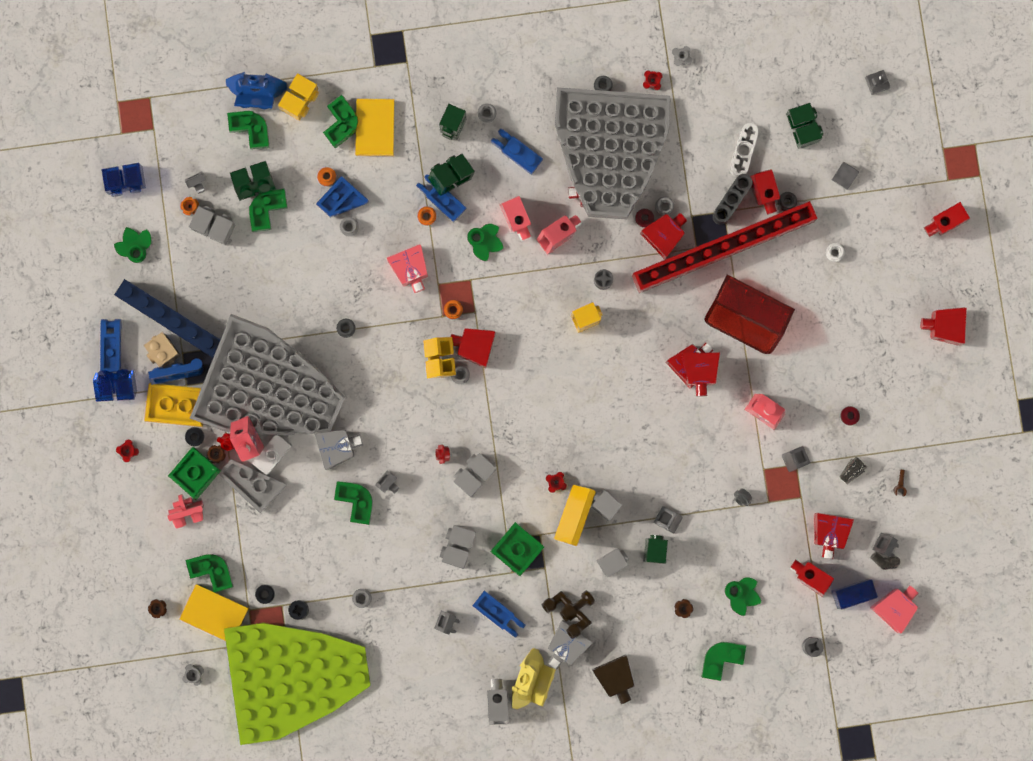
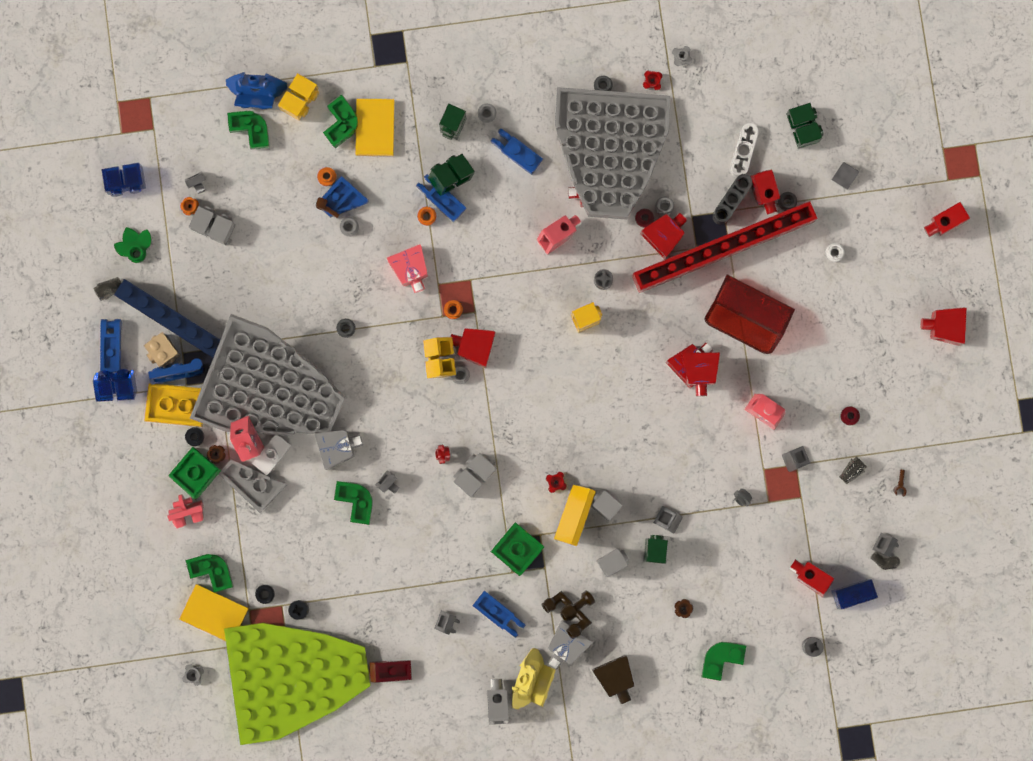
red plate [116,439,139,462] -> none
reddish brown plate [148,599,167,618] -> none
red plate [217,433,235,451] -> none
dark green piece [230,161,276,201] -> none
green plate [249,189,288,232] -> none
light grey plate [352,589,372,608] -> none
light grey piece [439,525,476,569] -> none
green plate [467,224,503,261] -> none
coral torso [499,196,531,241] -> none
green plate [724,577,761,616] -> none
red torso [814,513,854,559] -> none
flat silver tile [865,70,890,95] -> none
coral torso [870,586,918,634] -> none
none -> clear smoke cone [93,277,122,301]
none -> reddish brown hand [316,197,340,218]
none -> dark red plate [370,660,412,683]

